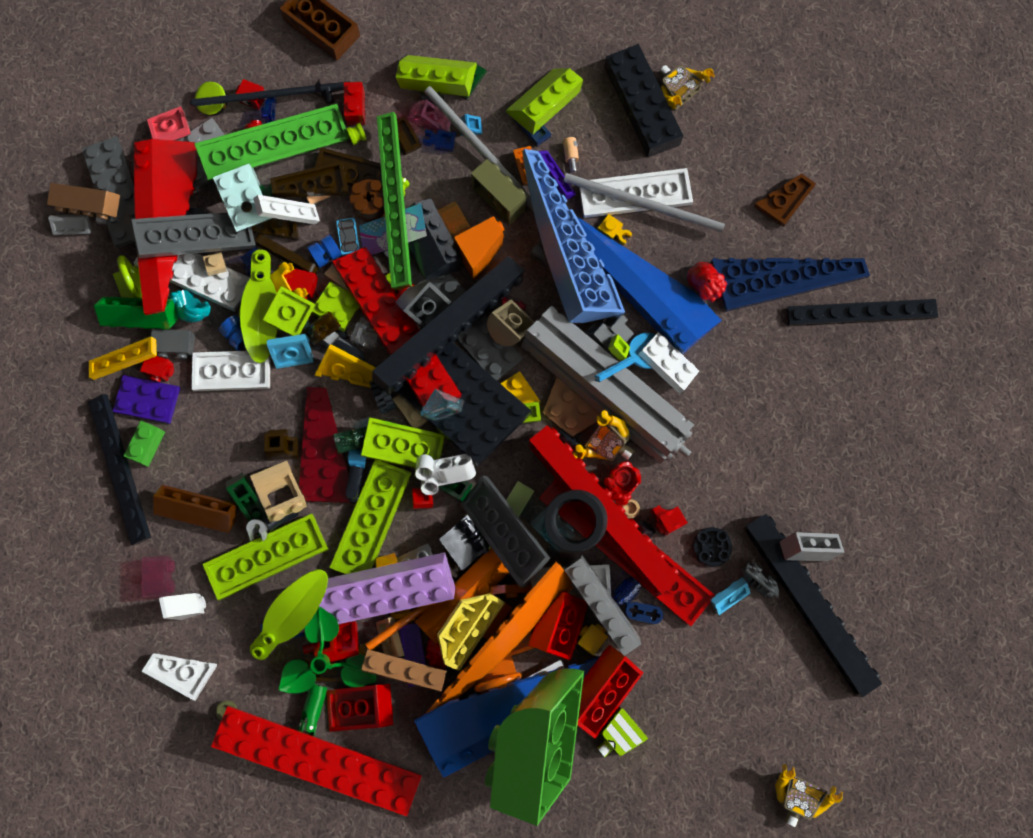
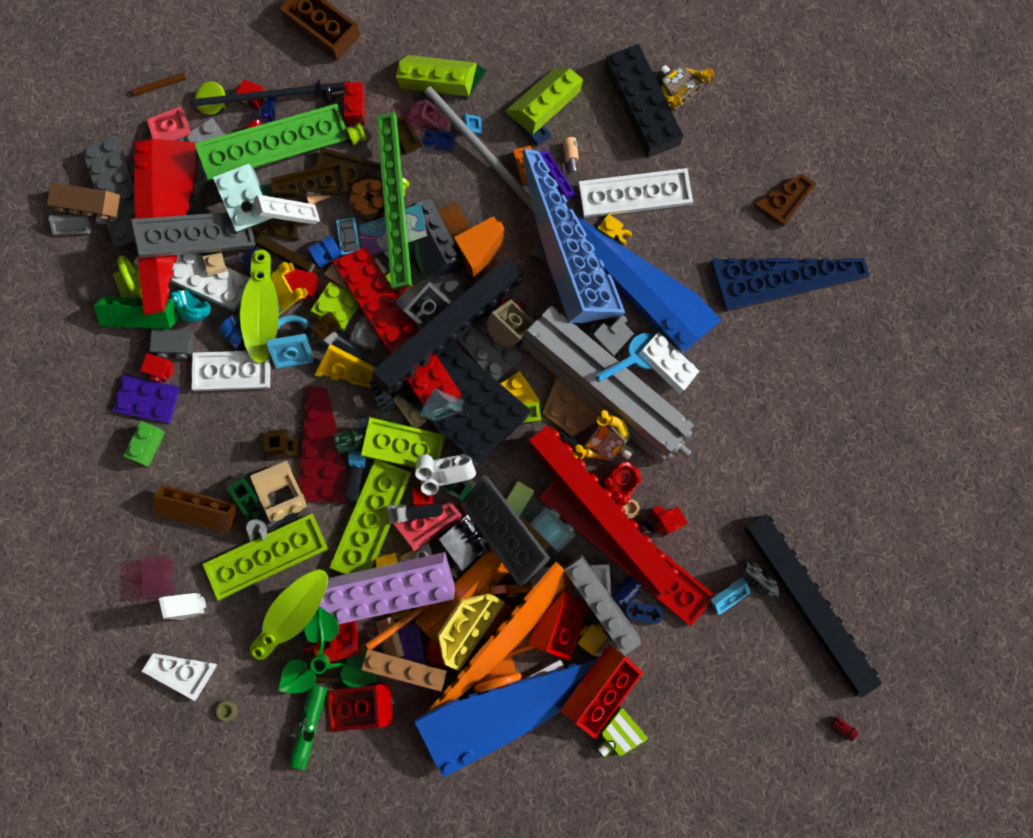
black plate [88,394,151,545] -> none
yellow plate [89,337,157,380] -> none
red plate [211,705,422,816] -> none
lime plate [263,286,316,336] -> none
olive brick [471,159,526,226] -> none
bright green brick [485,669,584,826] -> none
black tyre [544,490,607,552] -> none
light grey piece [564,173,725,233] -> none
lime plate [608,334,630,362] -> none
red hair [687,262,727,303] -> none
black tile [692,527,732,567] -> none
torso [775,764,843,827] -> none
light grey brick [780,532,845,561] -> none
black plate [786,299,938,326] -> none
none -> reddish brown bar [132,72,186,96]
none -> piece [388,503,443,524]
none -> coral wing [393,502,462,551]
none -> dark red pin [830,716,858,742]

